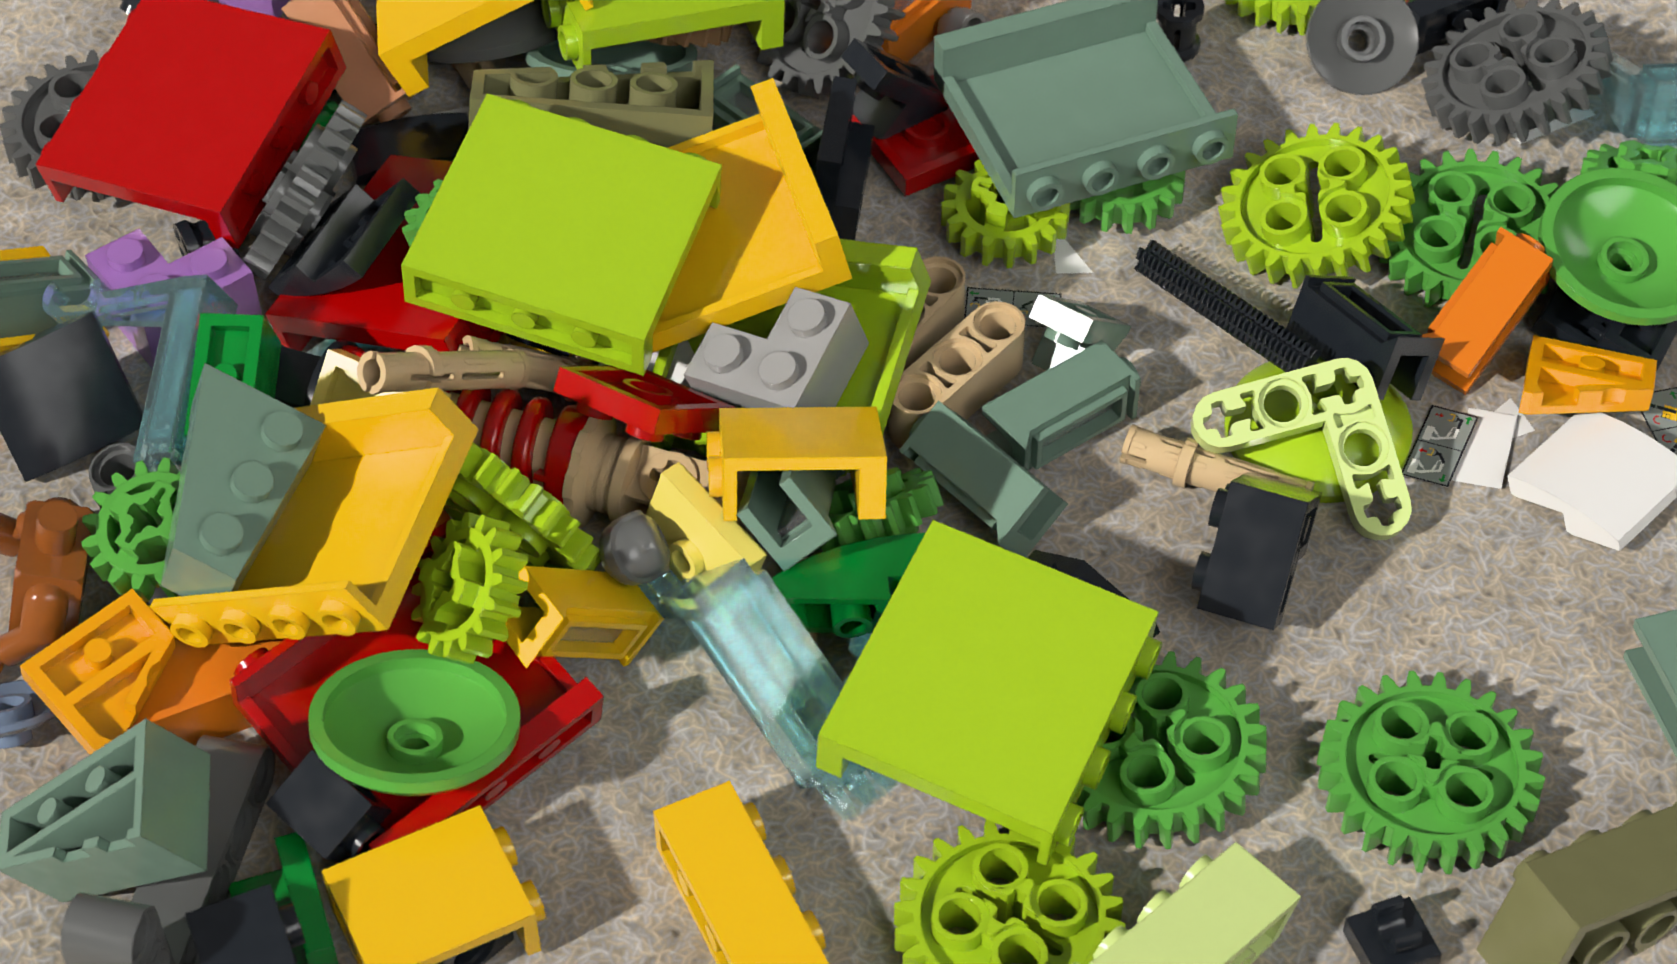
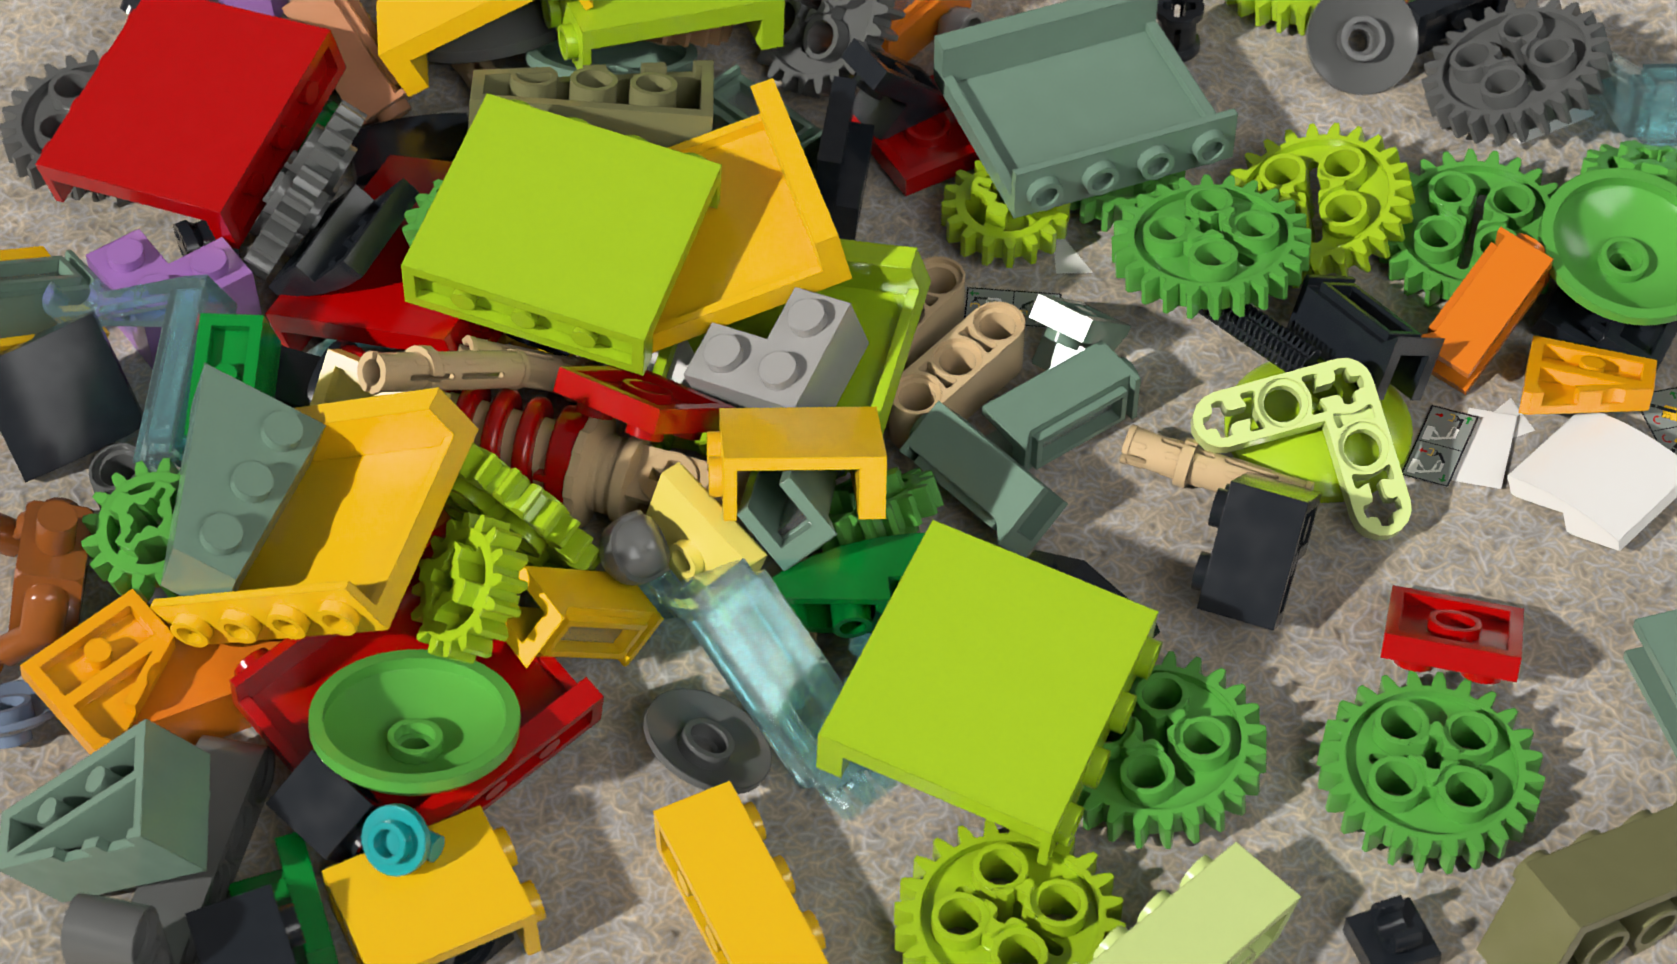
none -> teal plate [361,803,445,876]
none -> dark grey dish [643,688,772,794]
none -> bright green gear [1112,174,1311,320]
none -> red plate [1380,585,1524,685]

